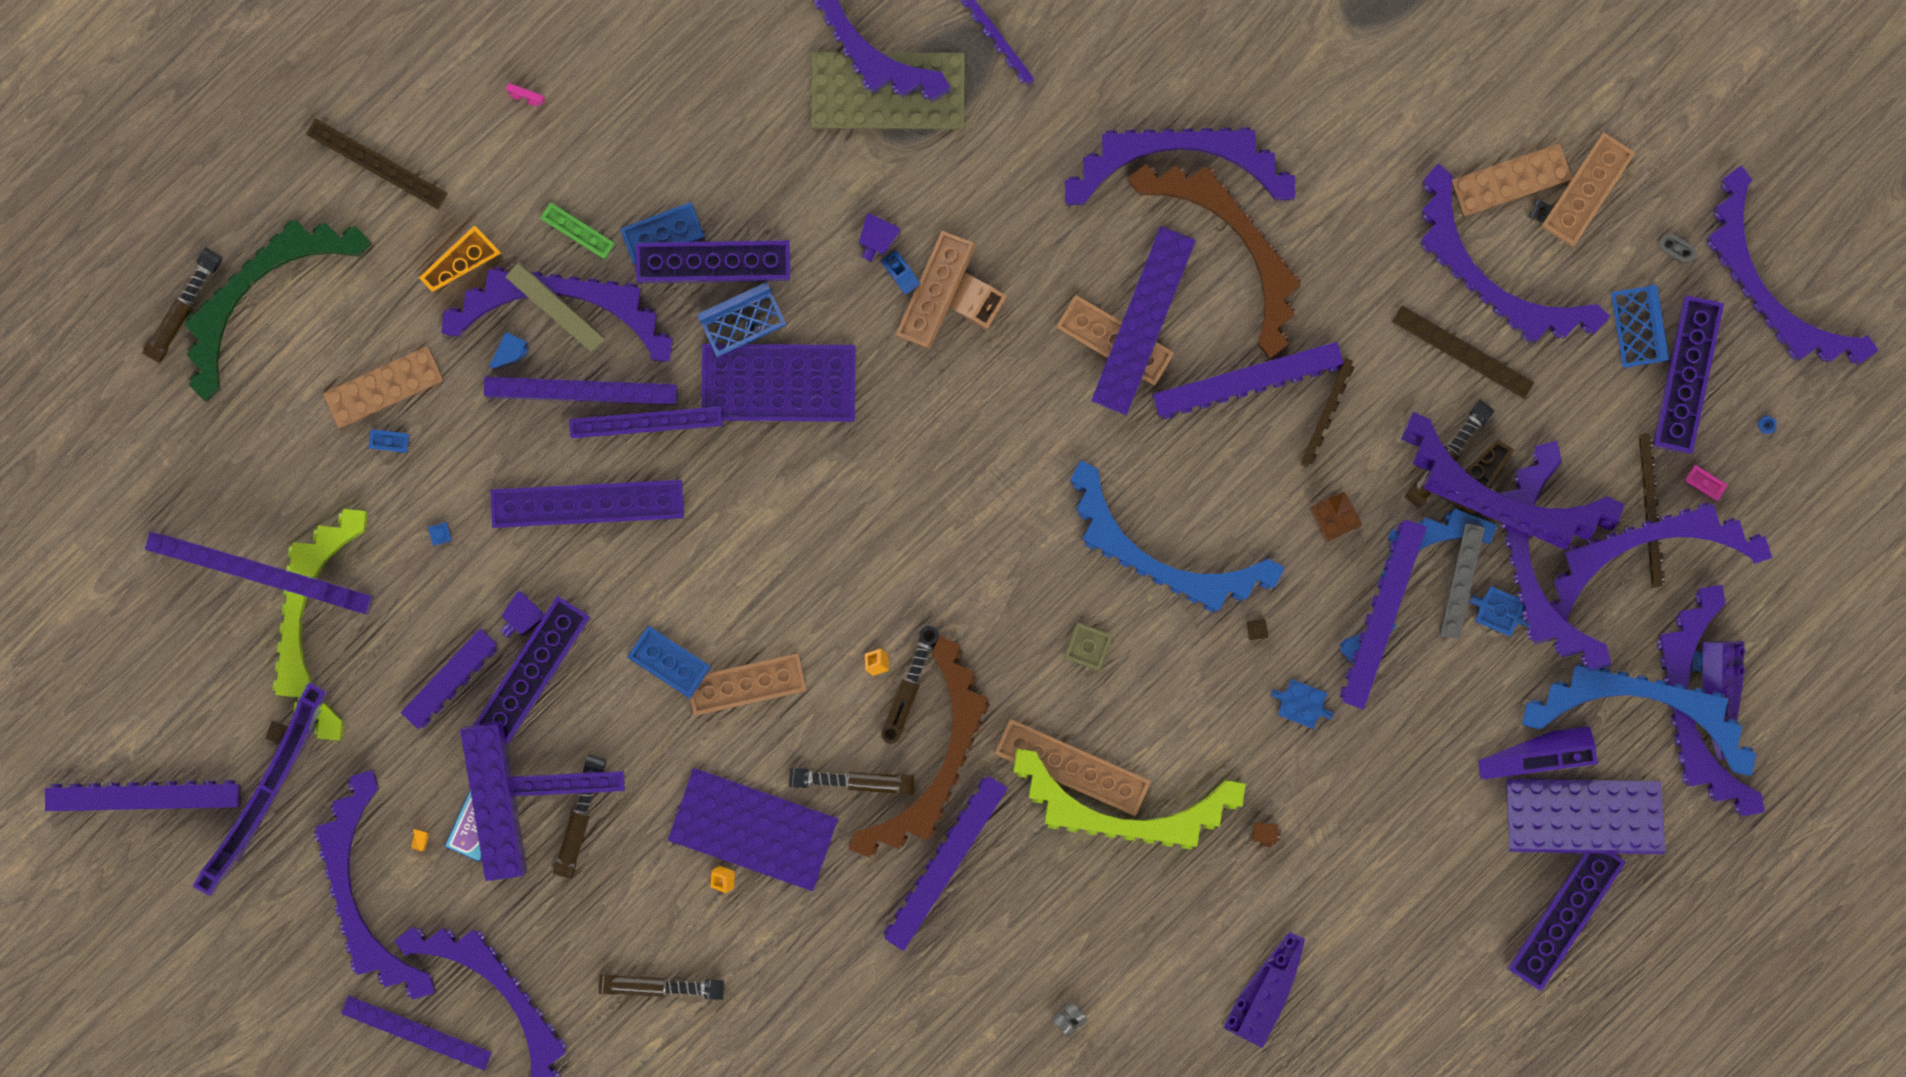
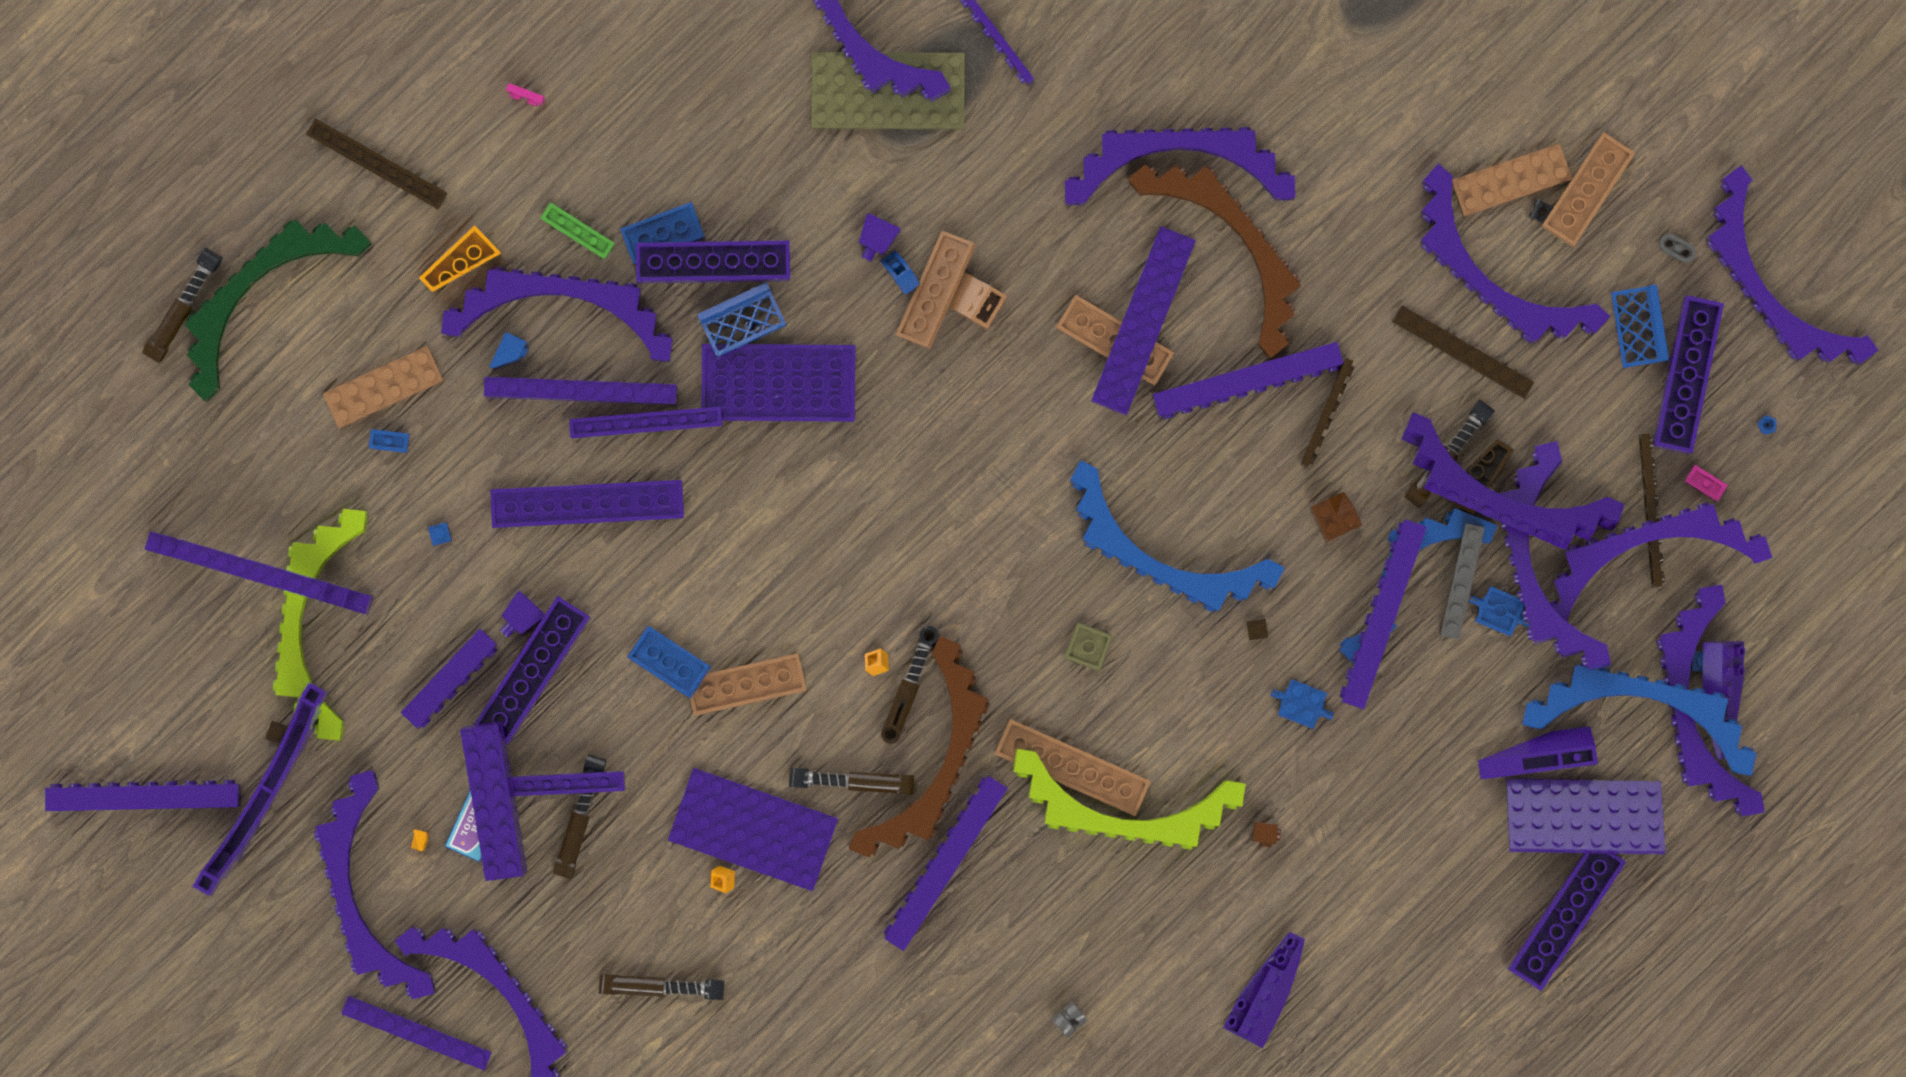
olive tile [505,262,605,352] -> none

